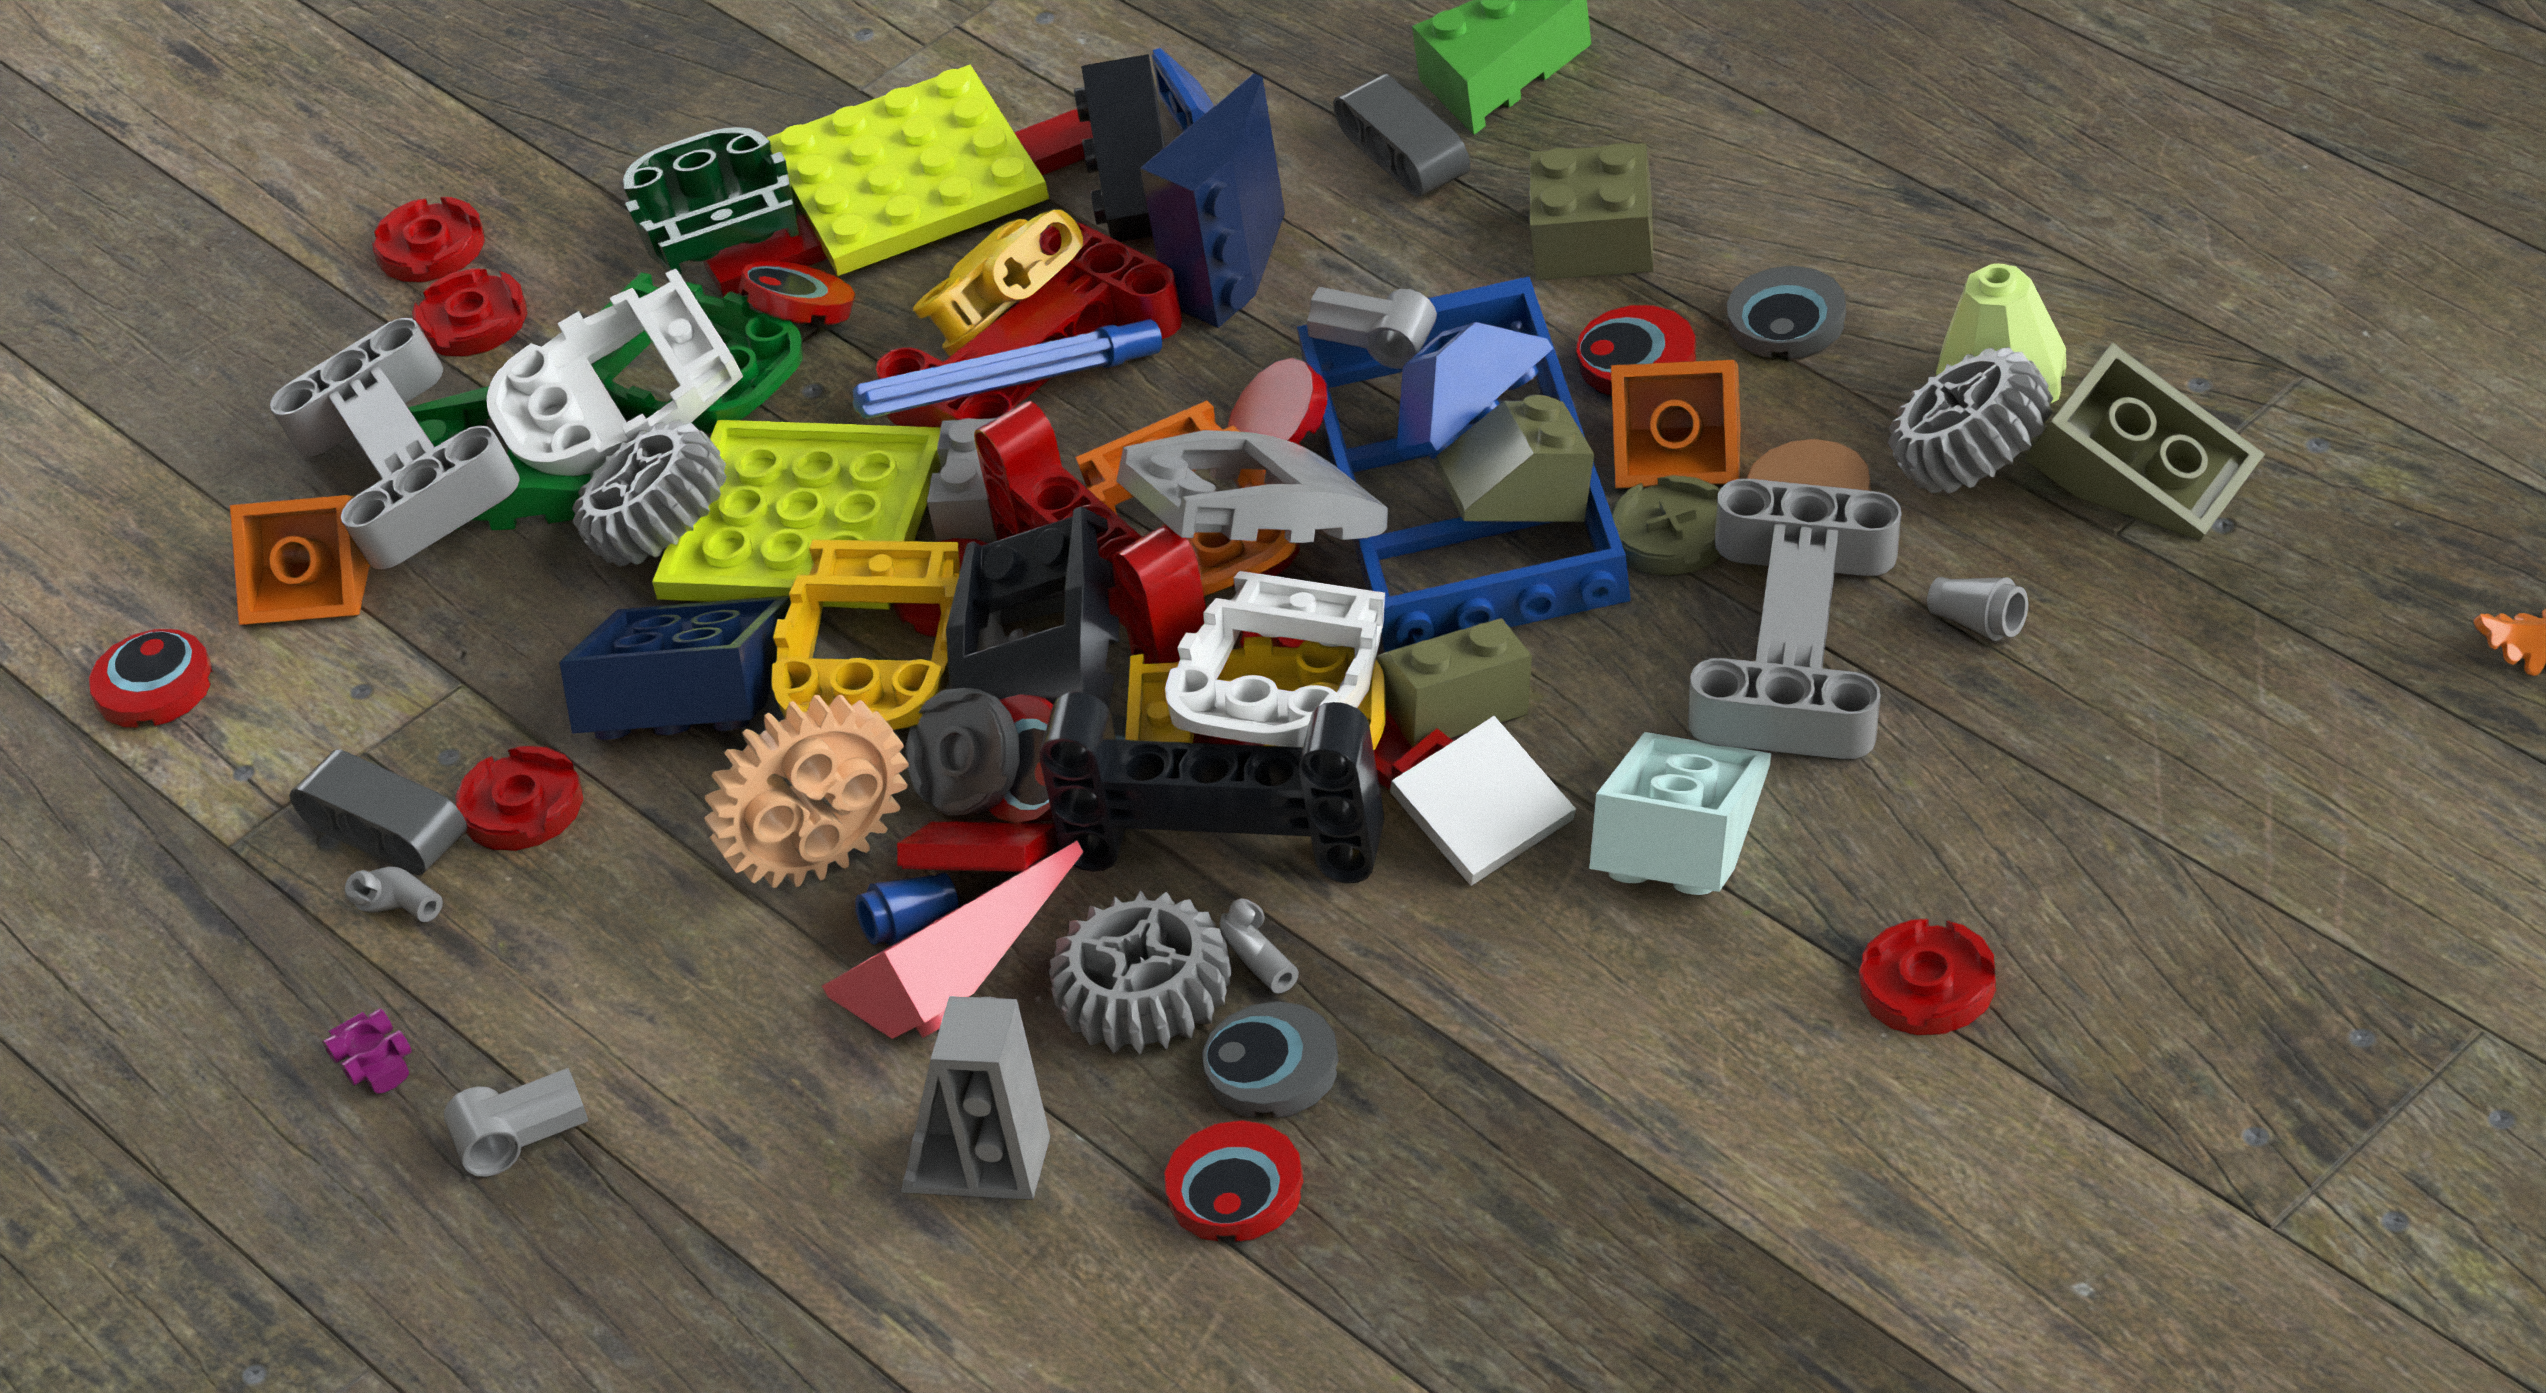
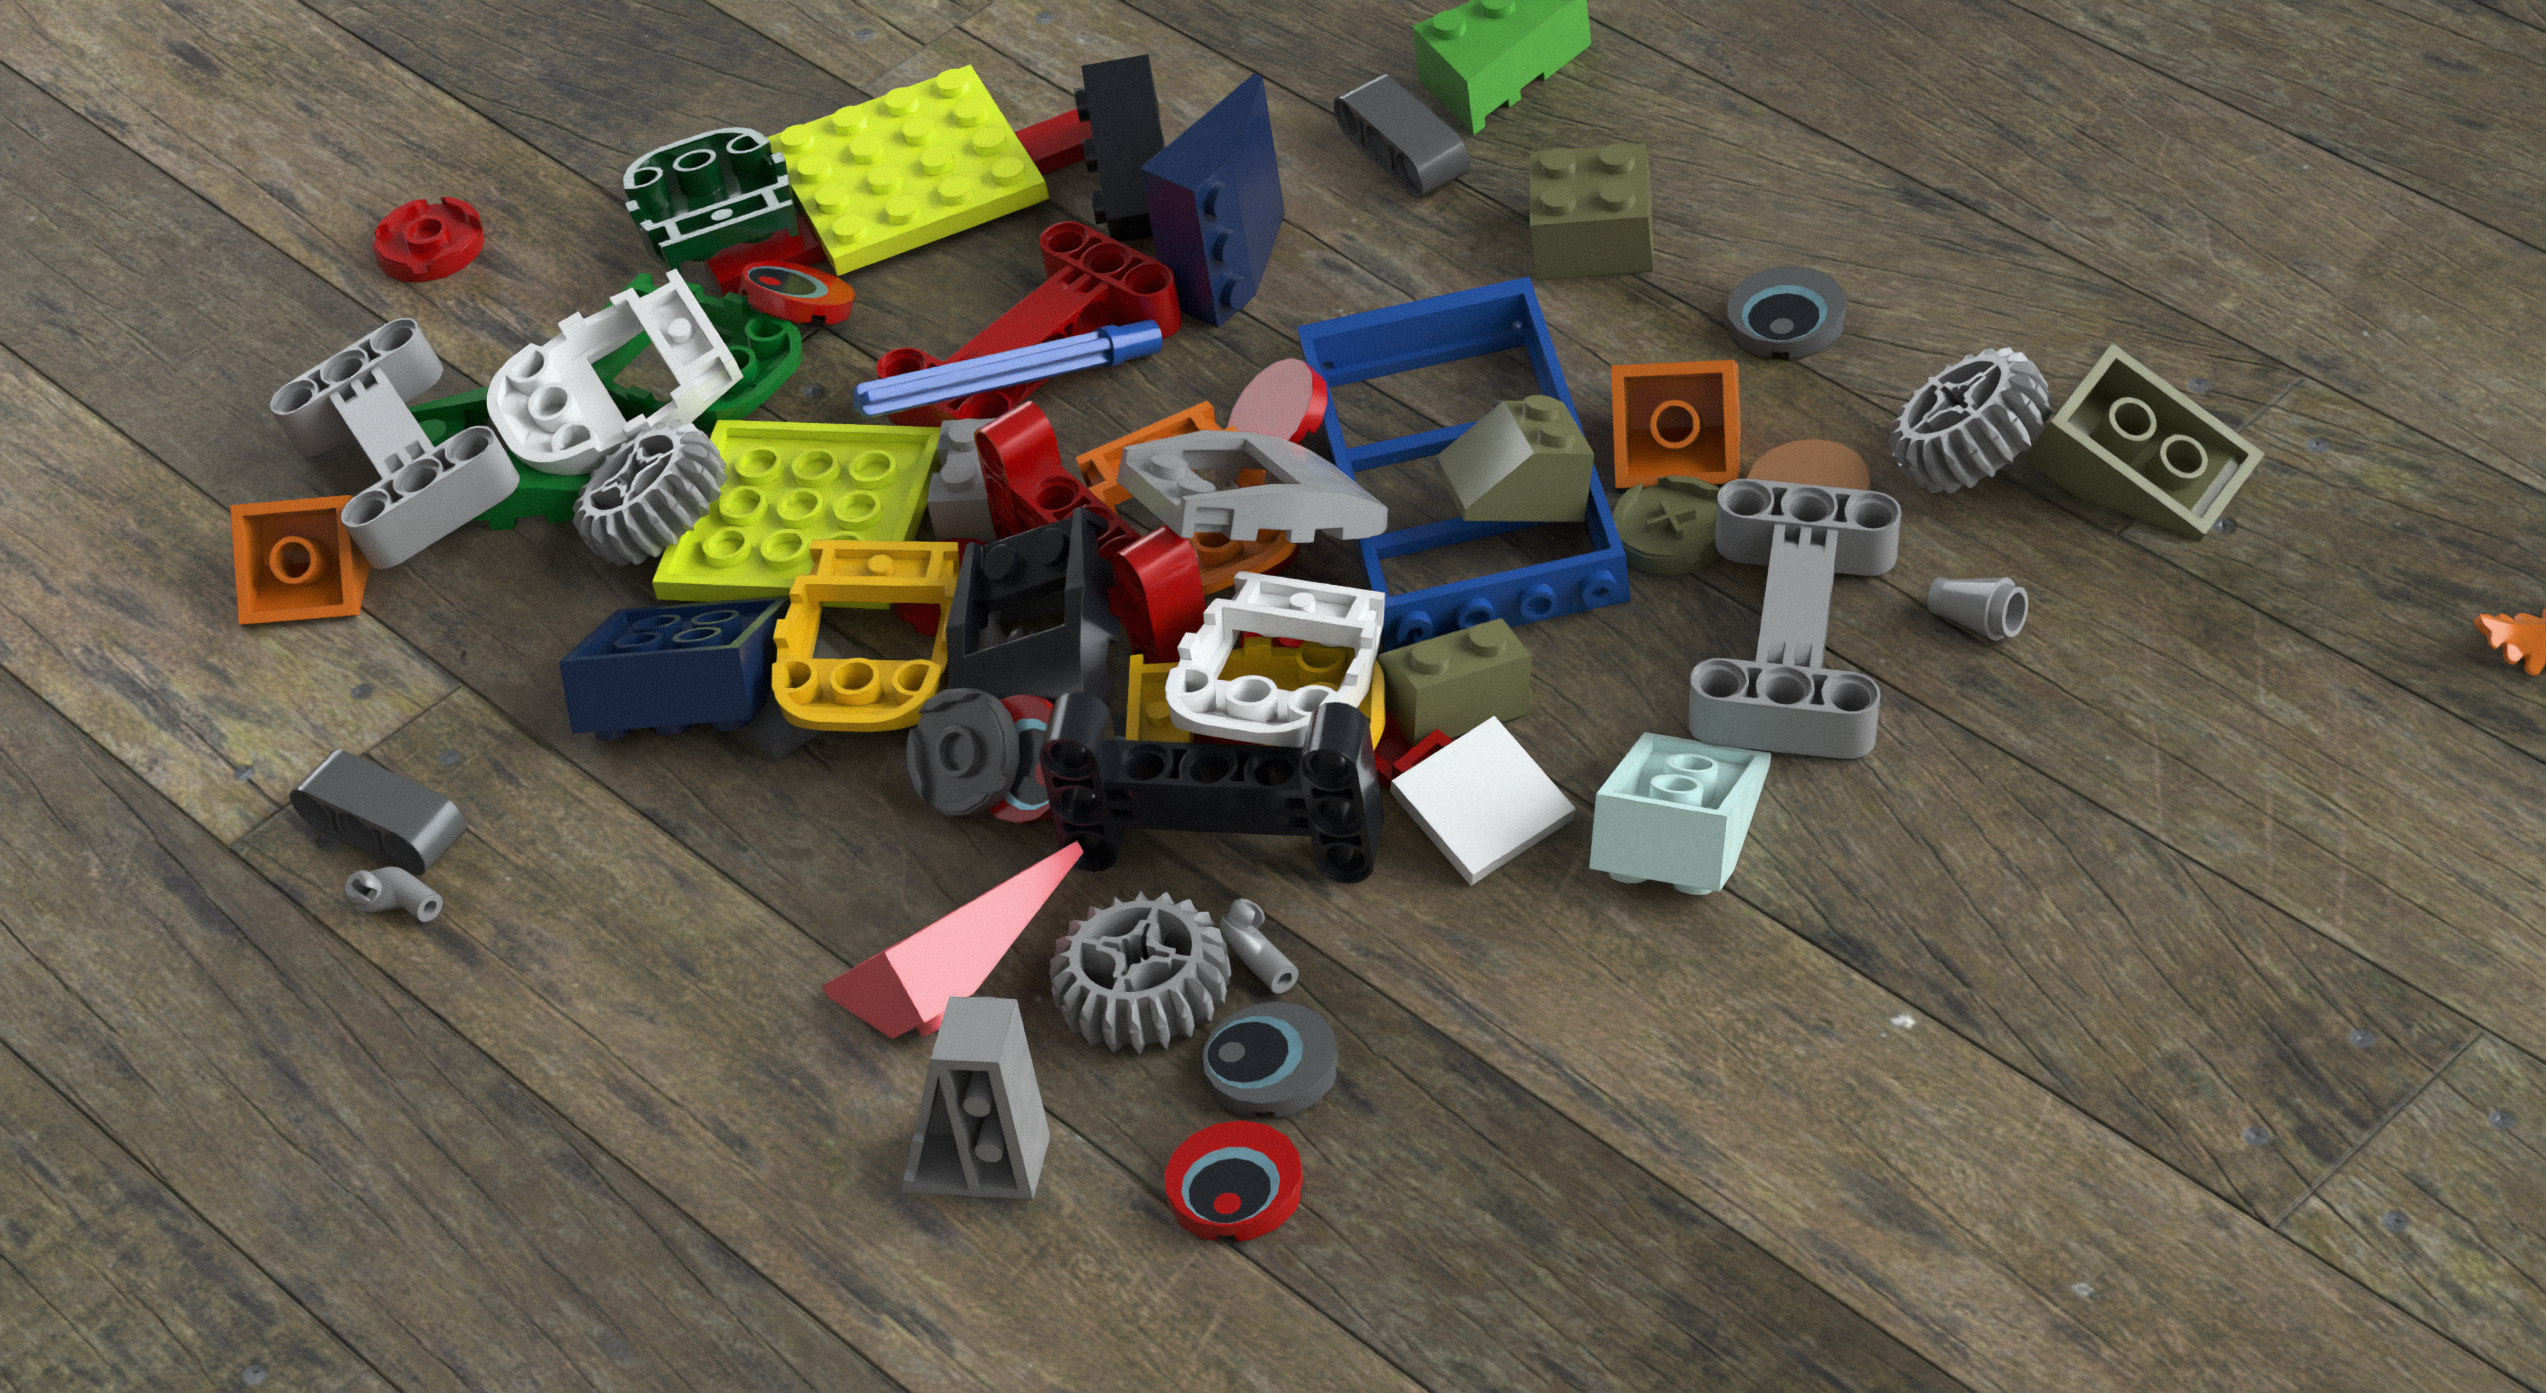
red tile [89,629,212,728] -> none
magenta piece [322,1008,412,1093] -> none
red tile [412,268,528,357] -> none
light grey piece [444,1068,588,1177] -> none
red tile [455,746,584,851] -> none
light nougat gear [704,695,909,888] -> none
blue cone [855,872,958,946] -> none
red tile [897,821,1057,872] -> none
yellow piece [913,209,1083,356] -> none
blue slope [1151,48,1214,133] -> none
light grey piece [1307,287,1437,369] -> none
slope [1396,322,1553,460] -> none
tile [1576,305,1696,396] -> none
red tile [1859,919,1996,1035] -> none
yellowish green cone [1936,263,2066,404] -> none

